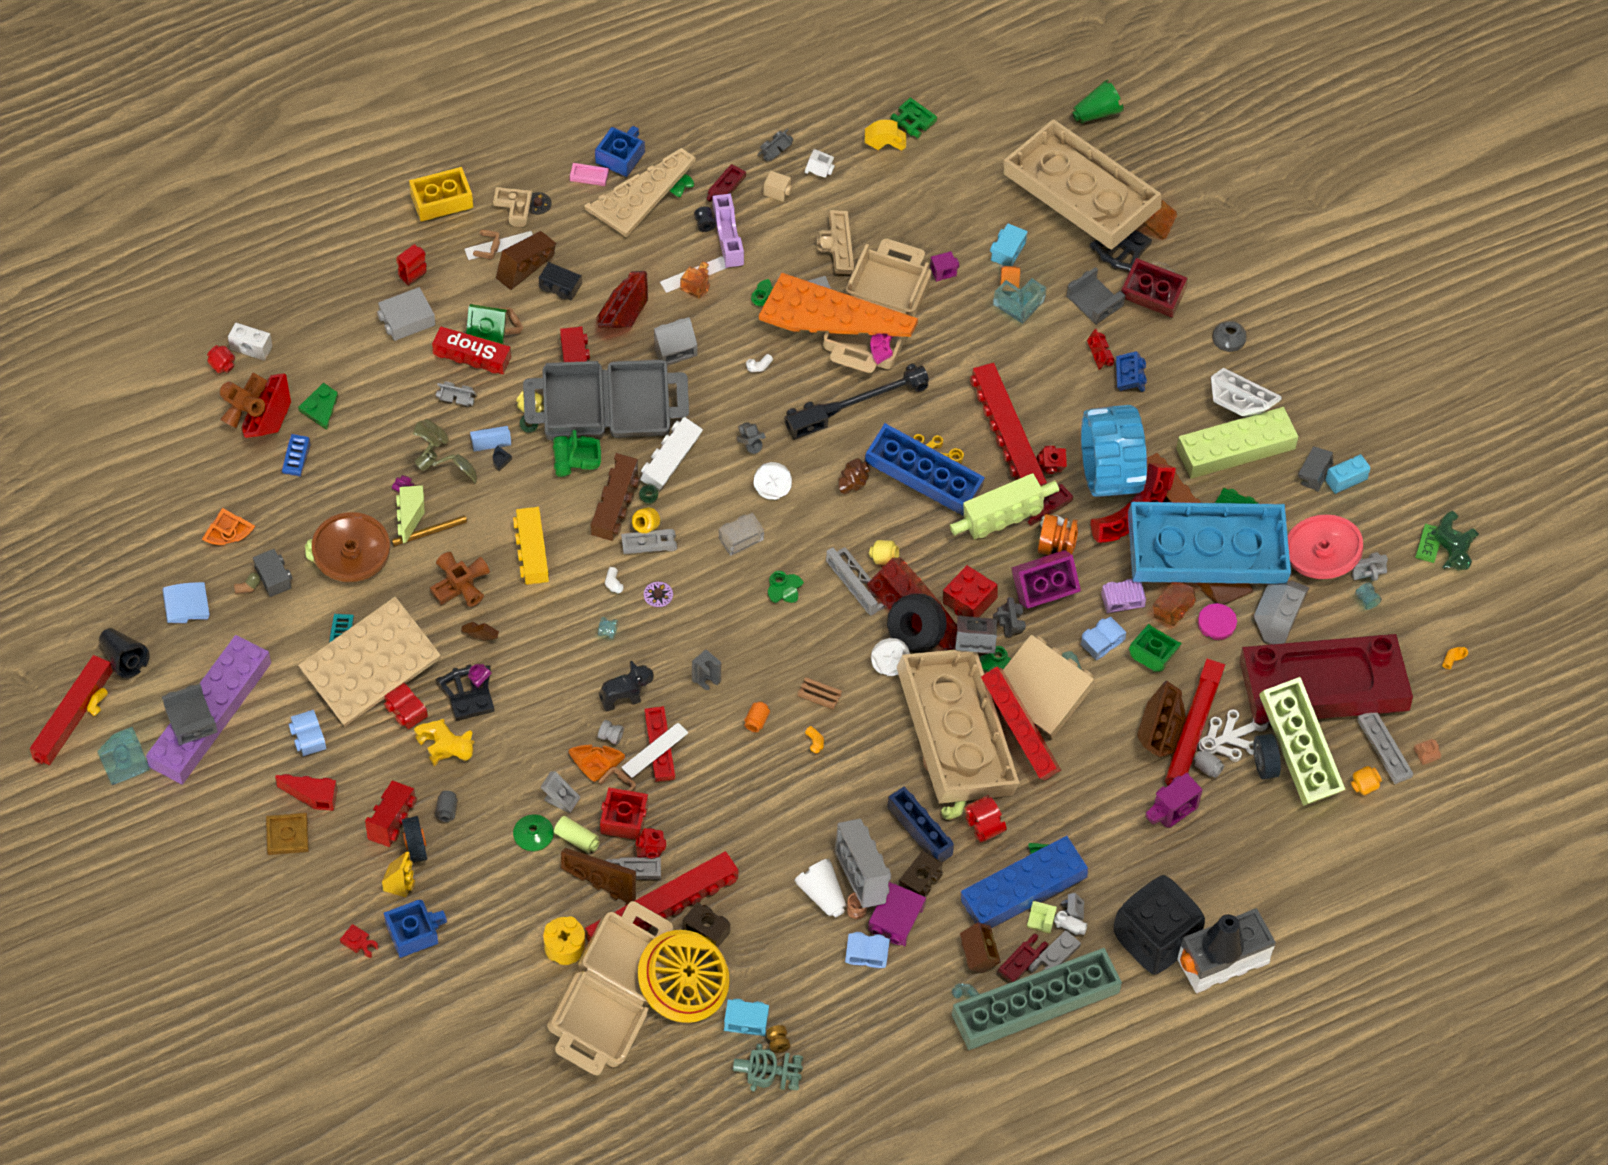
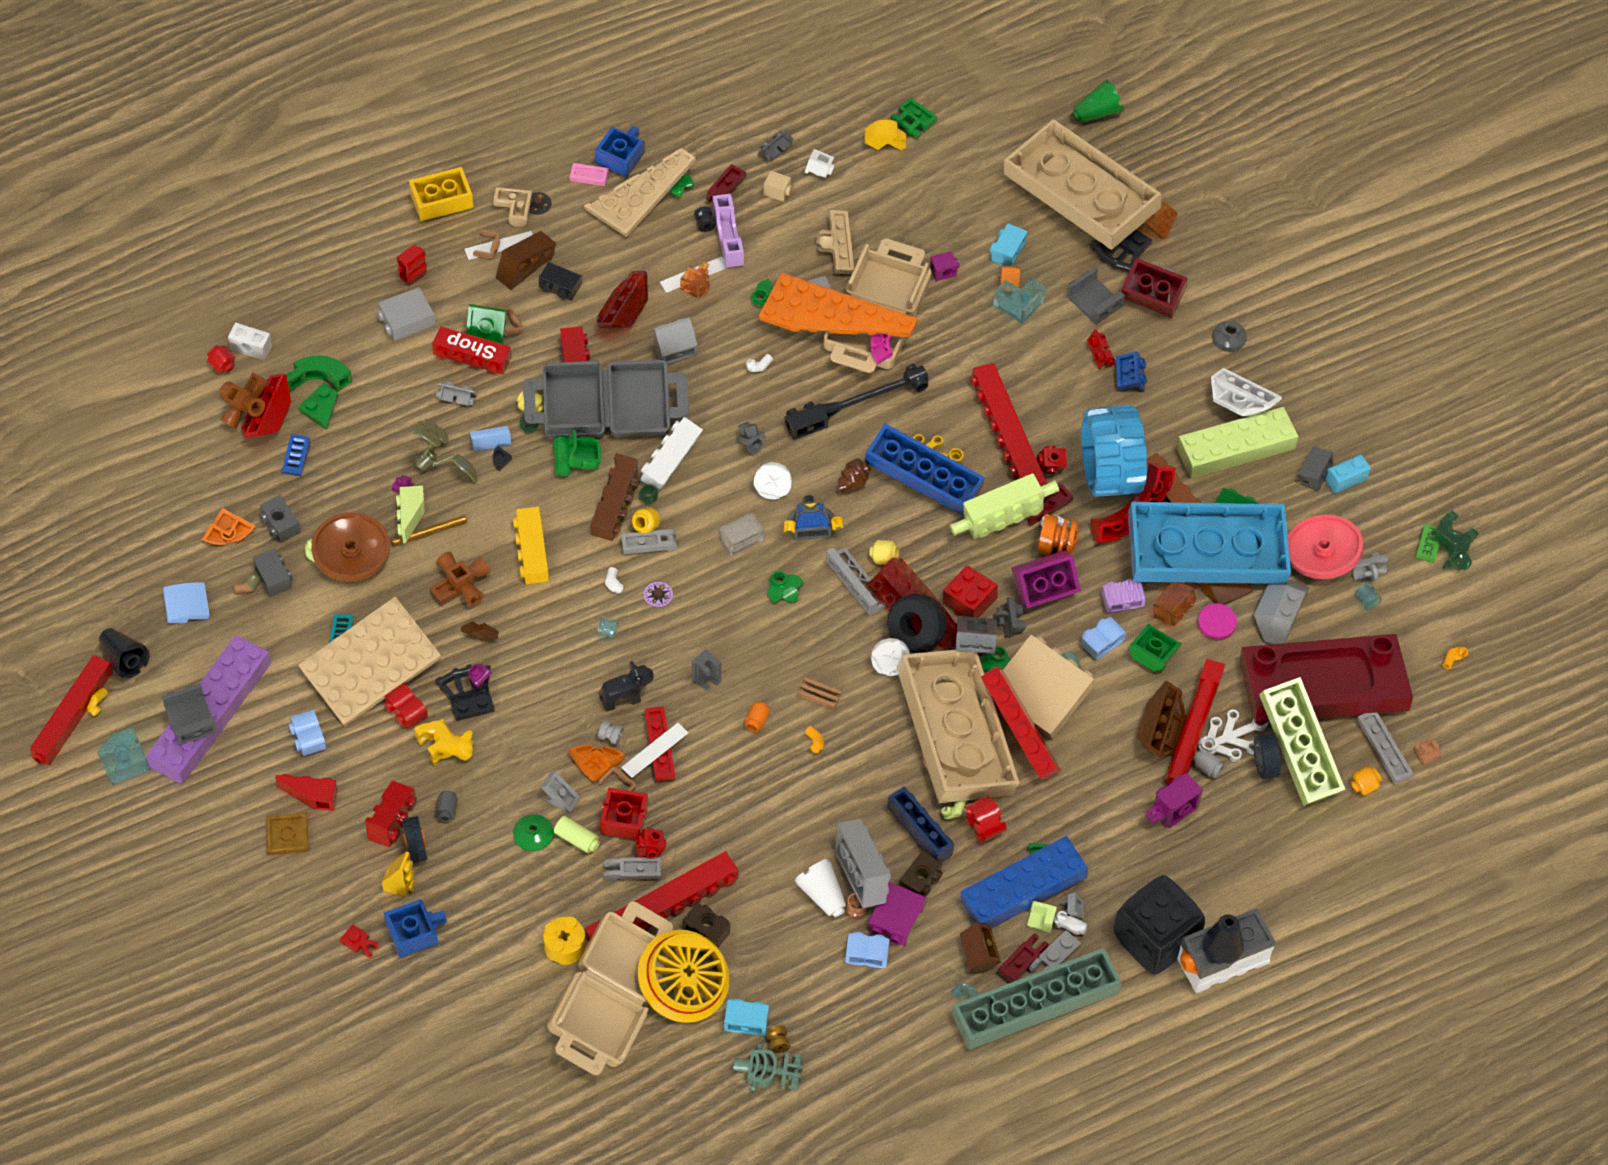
reddish brown wing [561,848,636,905] -> none
none -> dark grey brick [259,495,301,543]
none -> green arch [286,356,352,392]
none -> torso [784,495,844,540]

